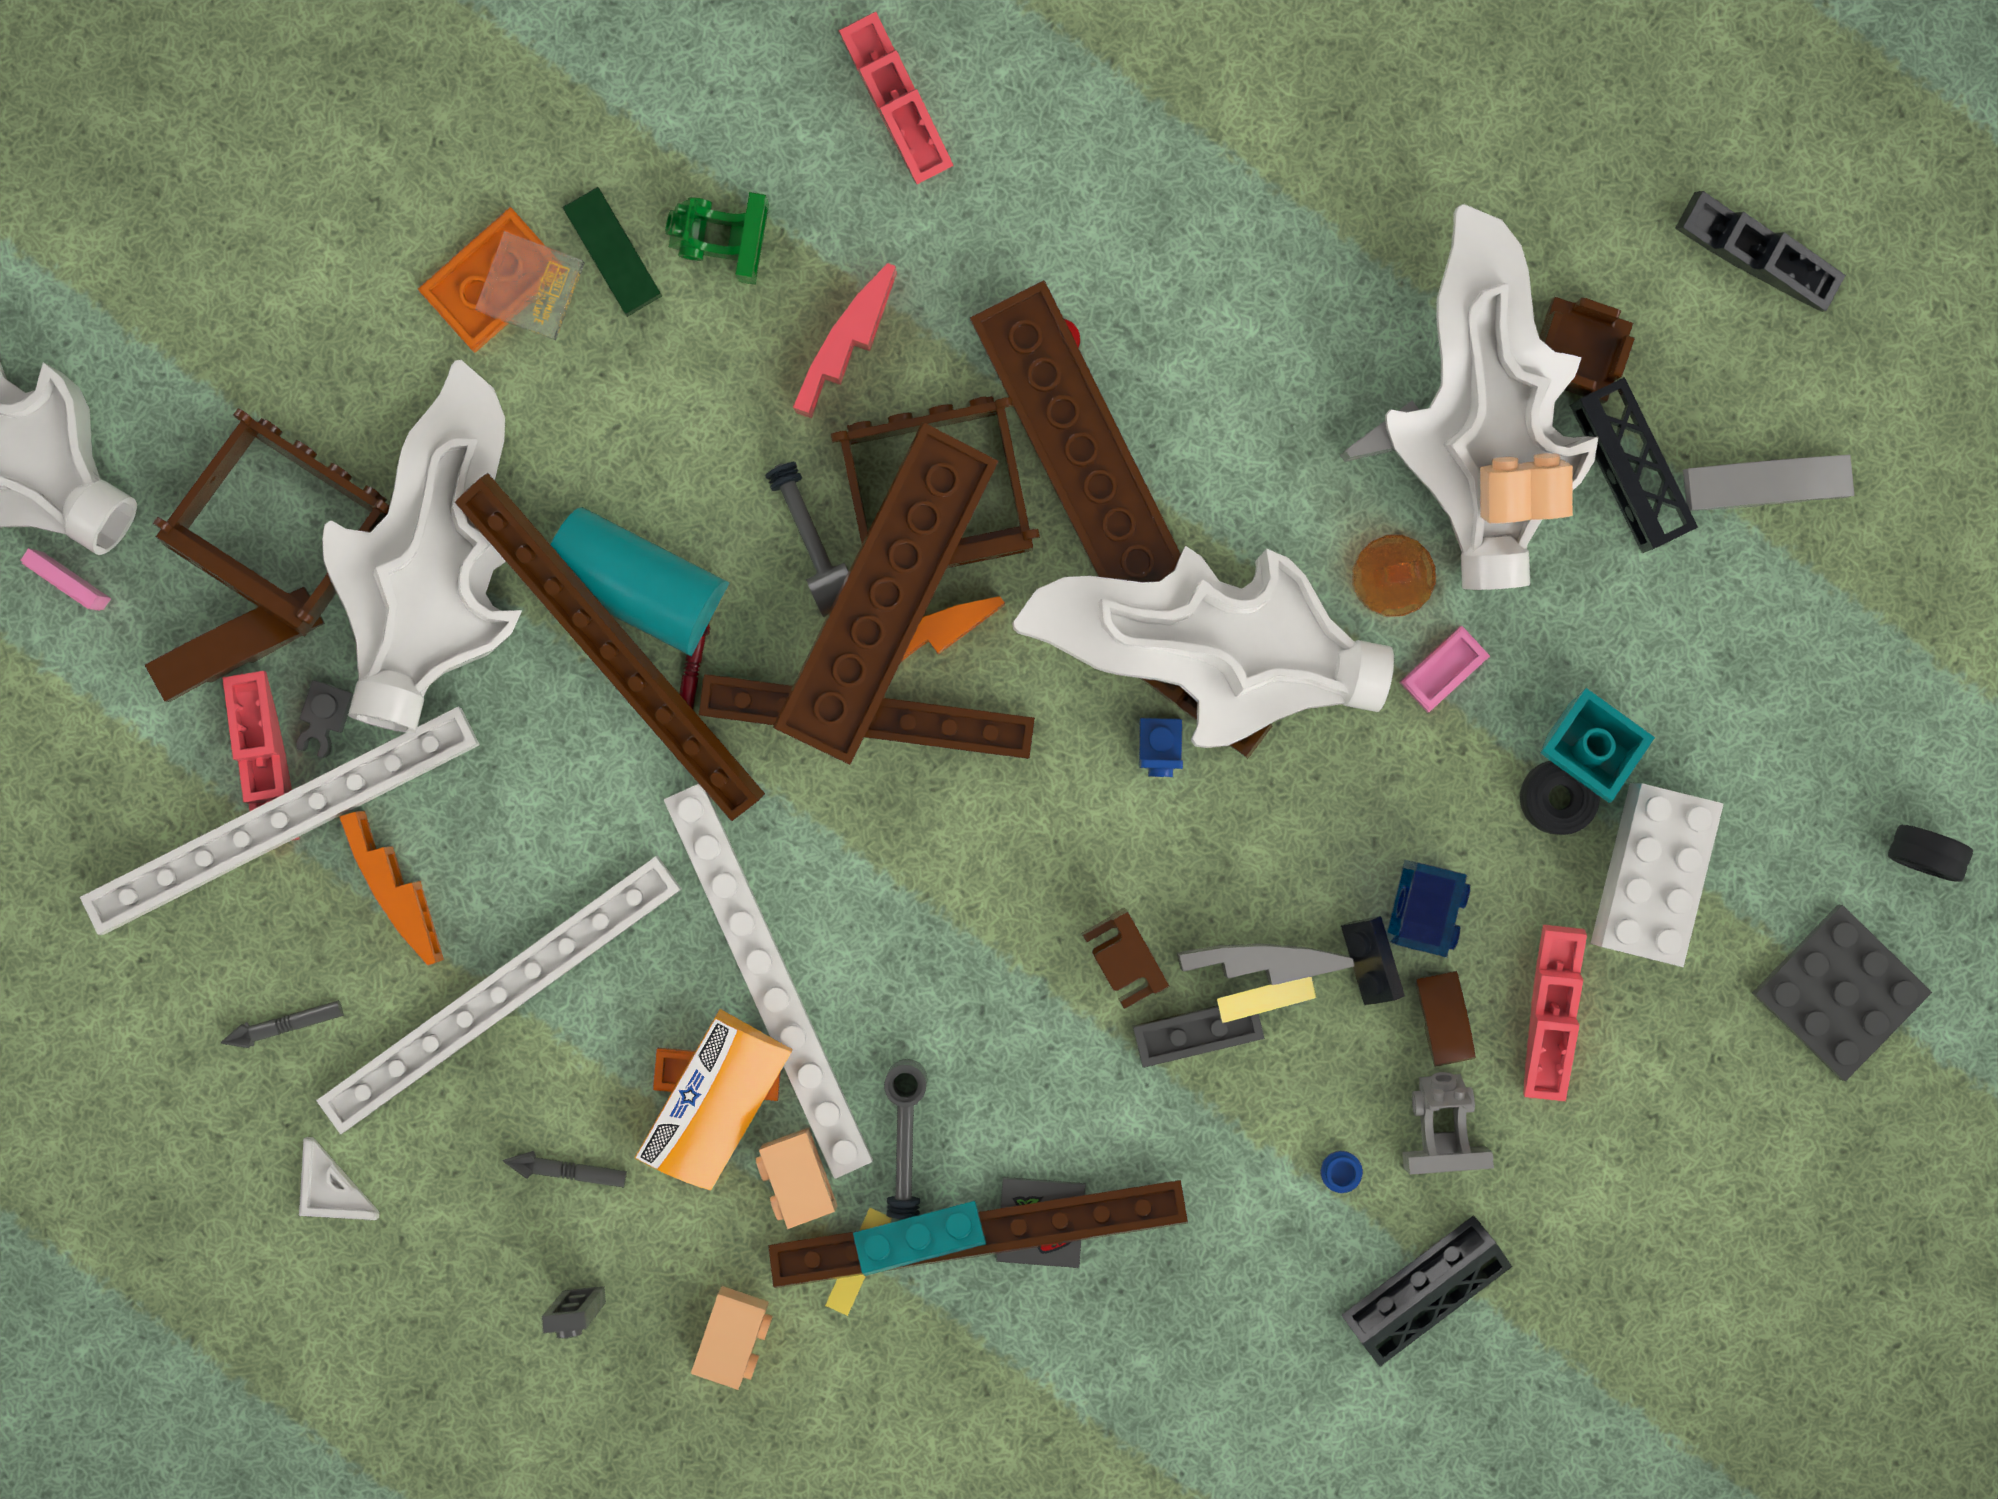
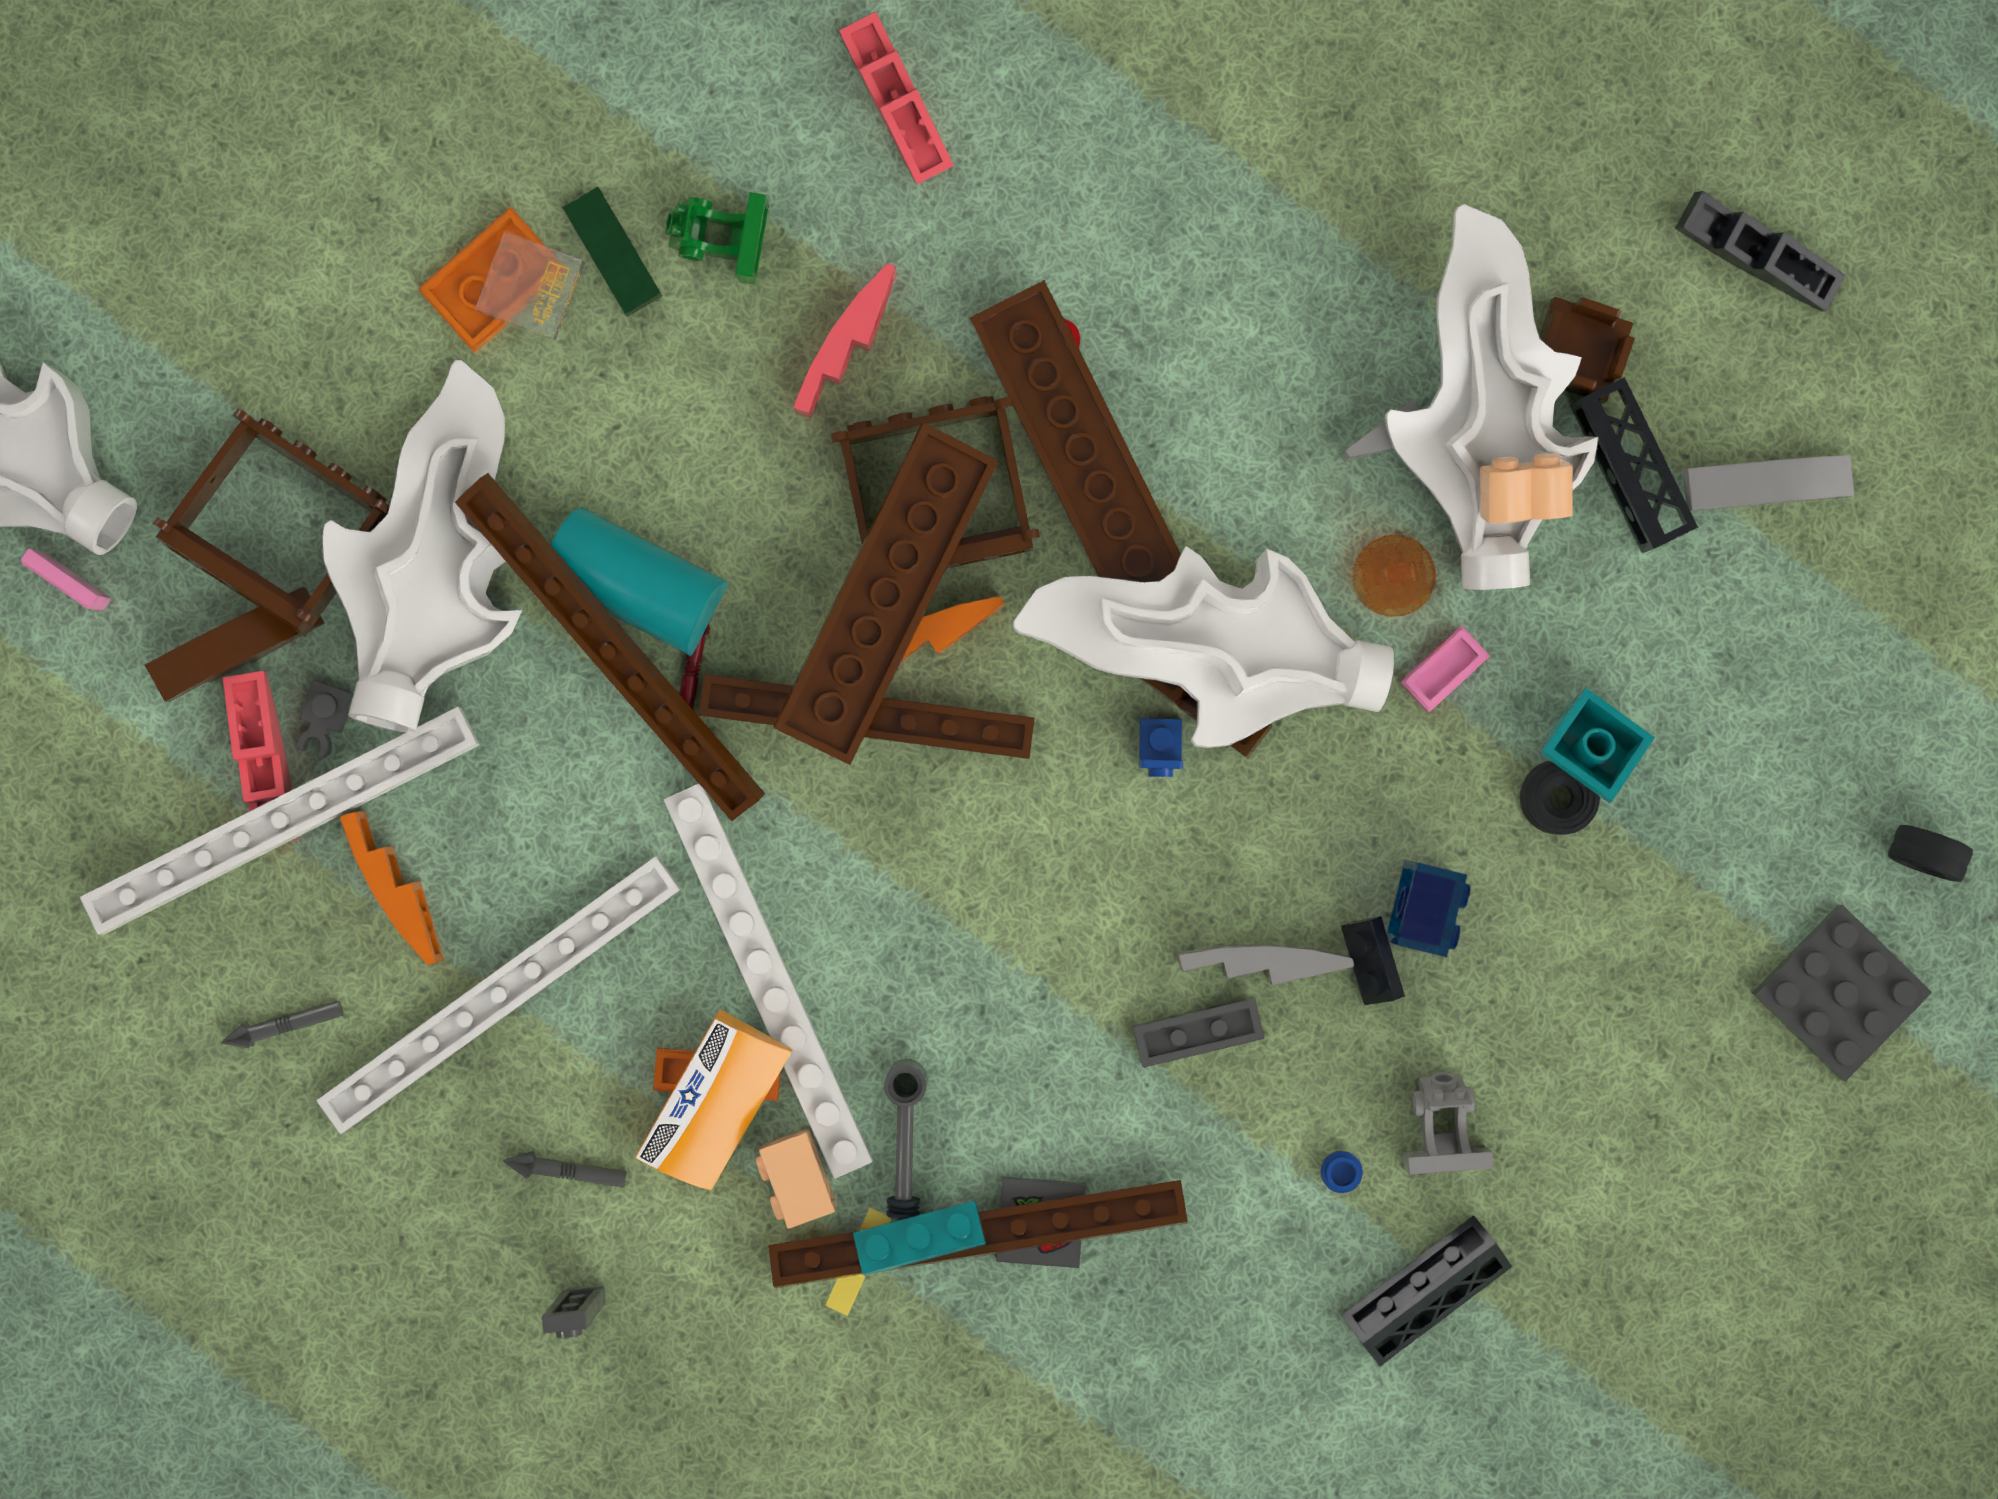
white tile [299,1137,379,1220] -> none
light nougat brick [691,1286,773,1390] -> none
dark grey piece [765,462,849,617] -> none
reddish brown panel [1081,908,1169,1009] -> none
light yellow sticker [1217,977,1316,1023] -> none
reddish brown slope [1415,971,1476,1067] -> none
coral slope [1523,925,1587,1101] -> none
white brick [1590,783,1723,967] -> none

